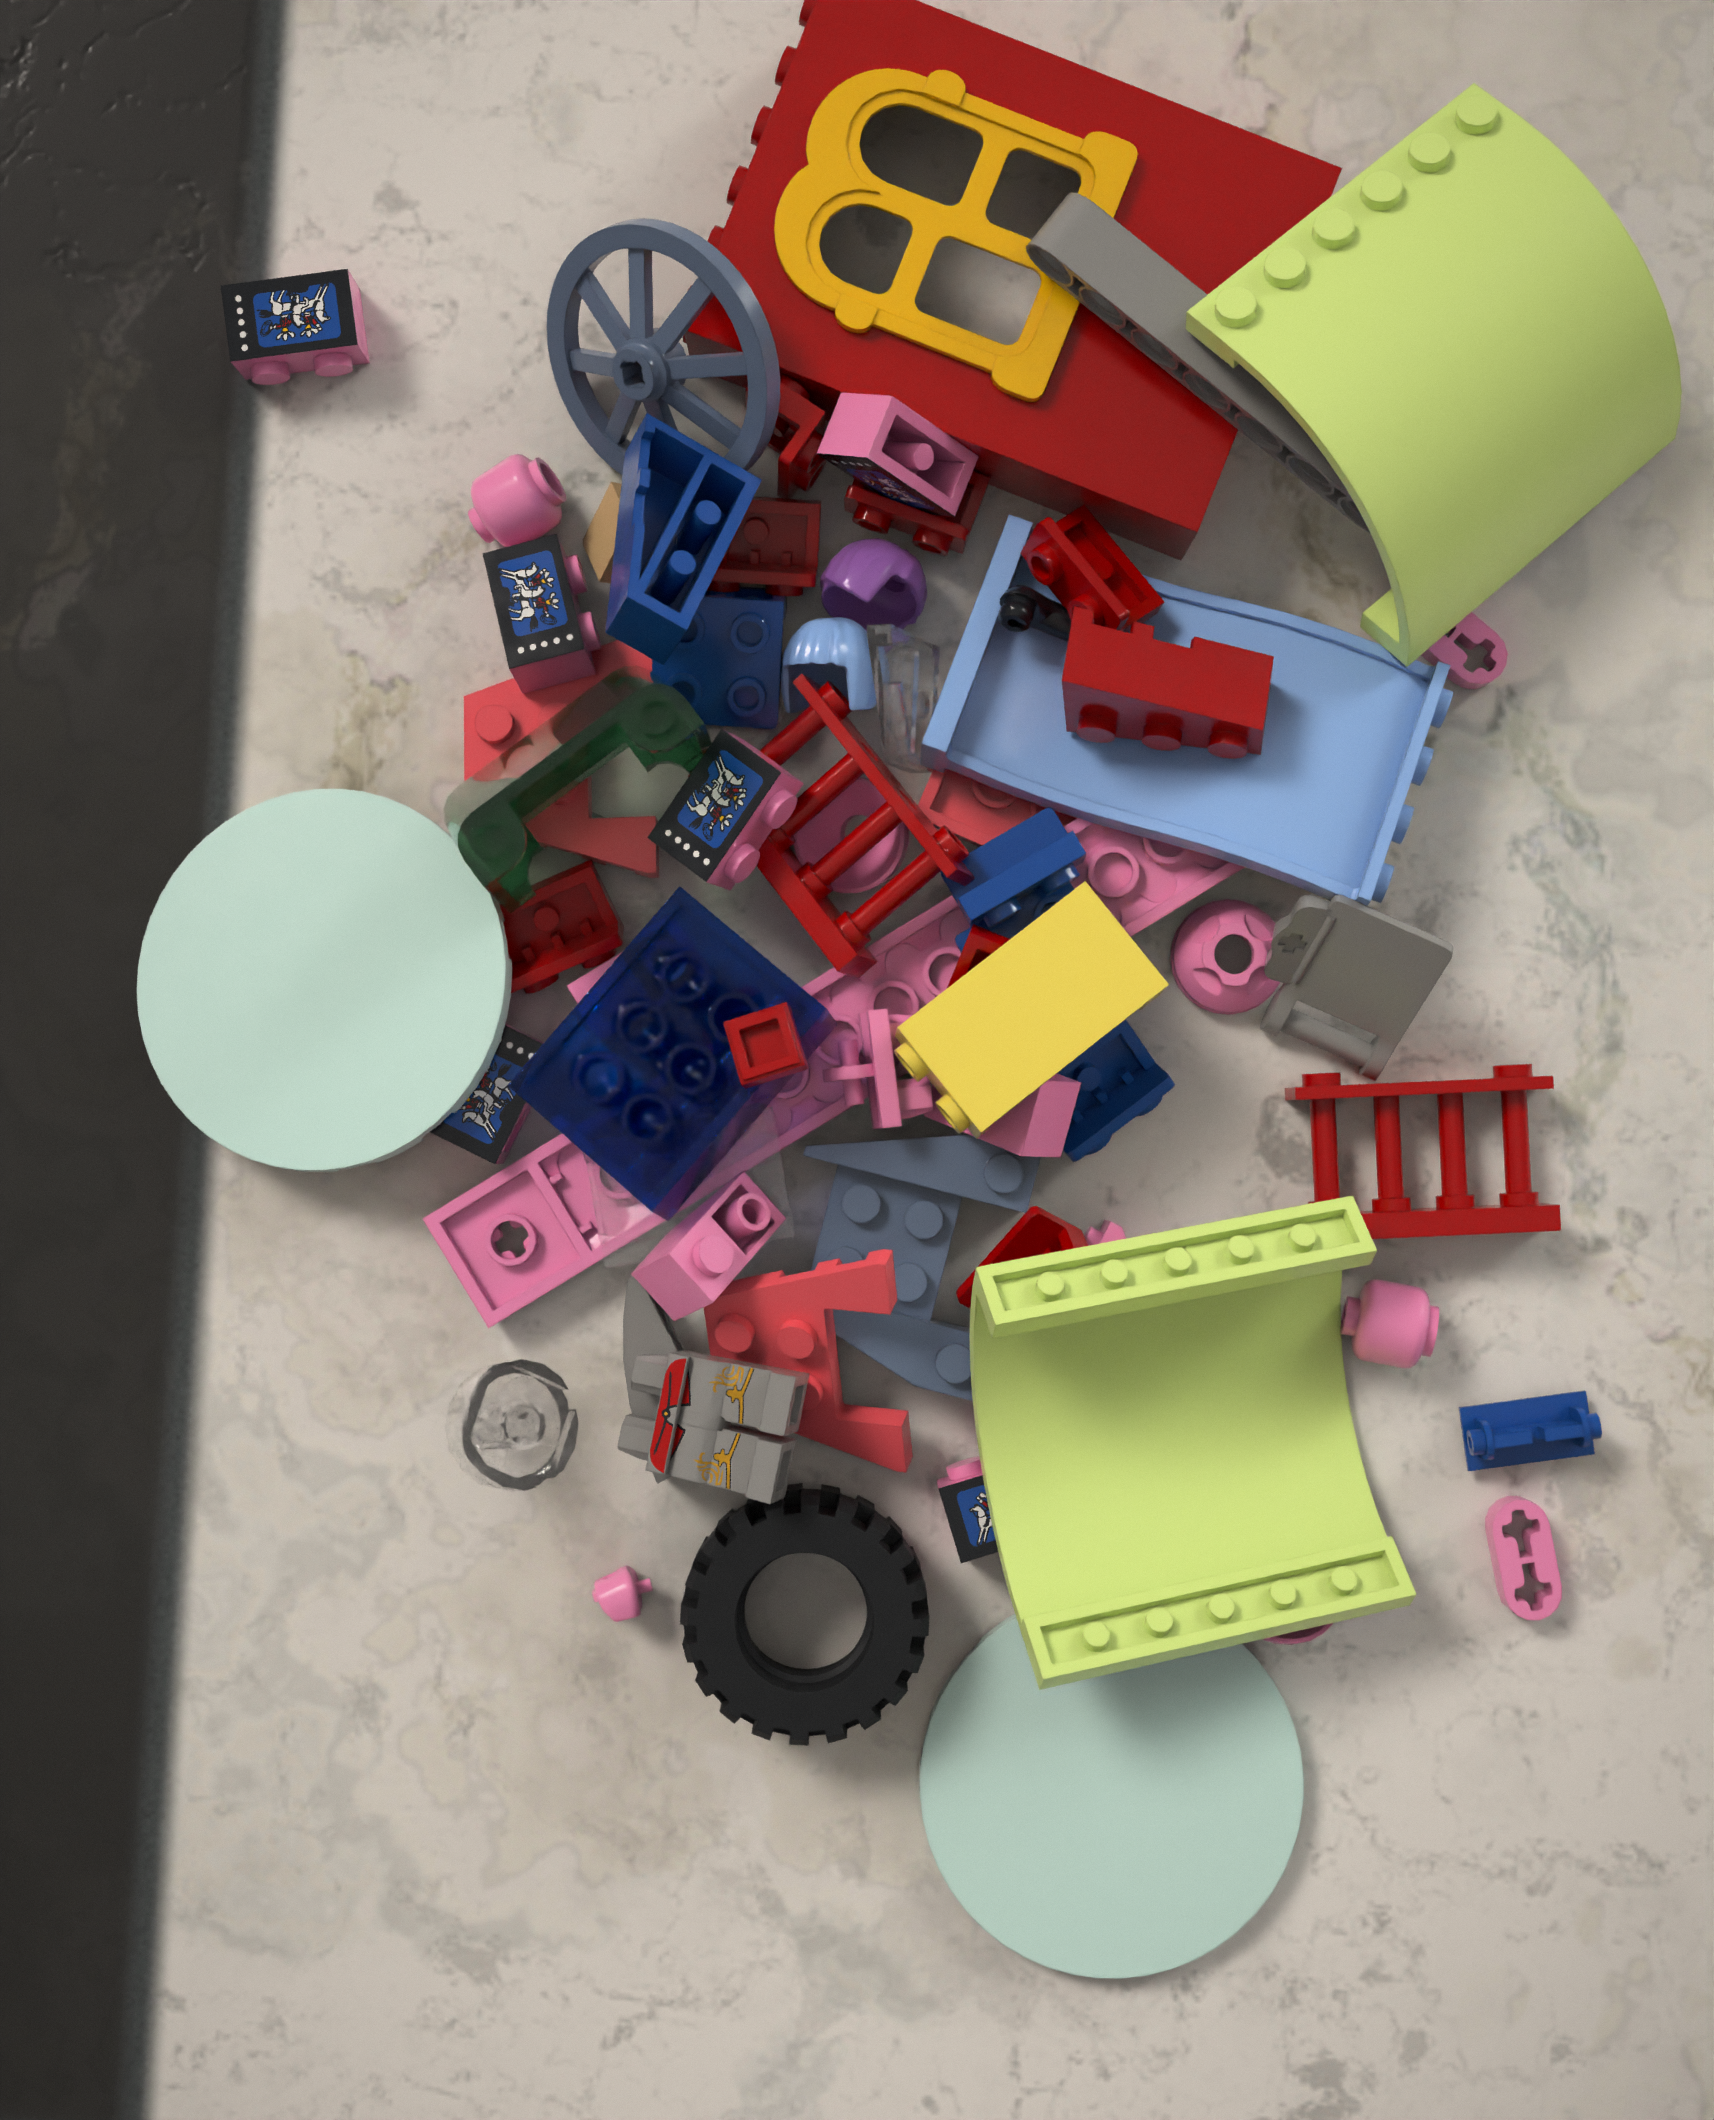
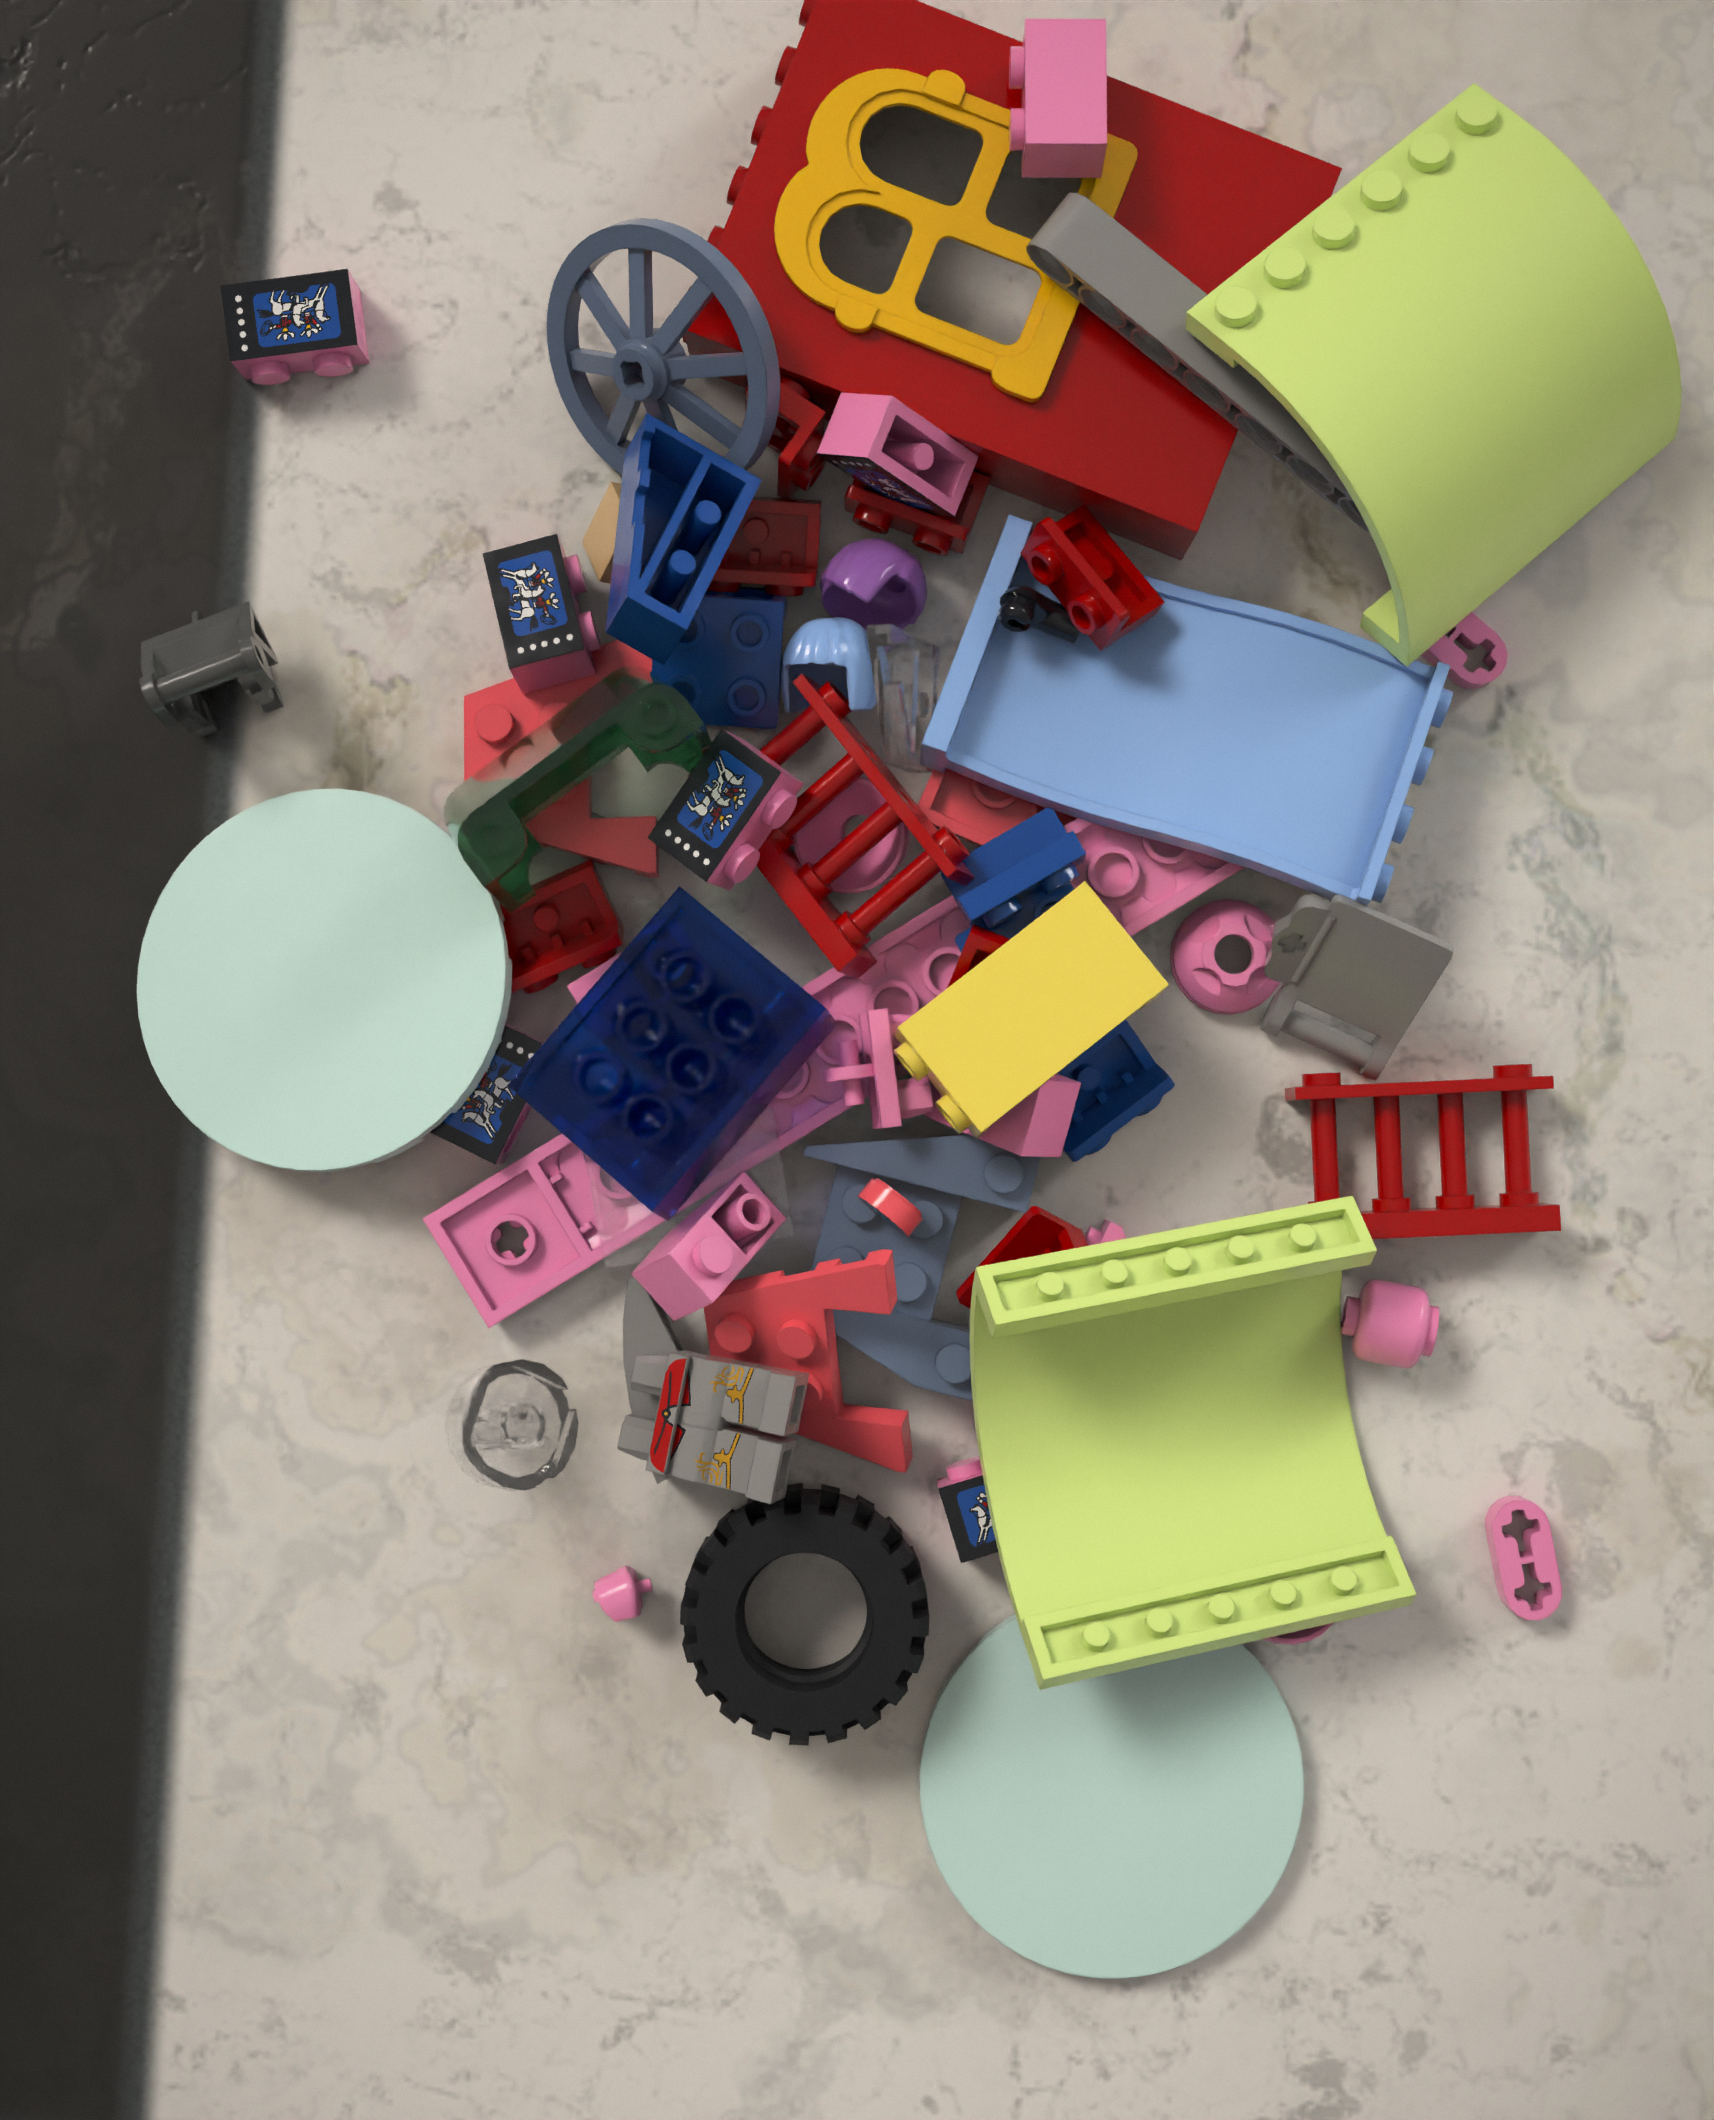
bright pink head [468,454,566,547] -> none
red tile [723,1002,809,1089] -> none
red wedge [1062,606,1274,759] -> none
blue hinge [1458,1390,1602,1471] -> none
none -> dark grey piece [139,601,284,738]
none -> coral tile [857,1178,923,1237]
none -> bright pink brick [1009,19,1107,178]

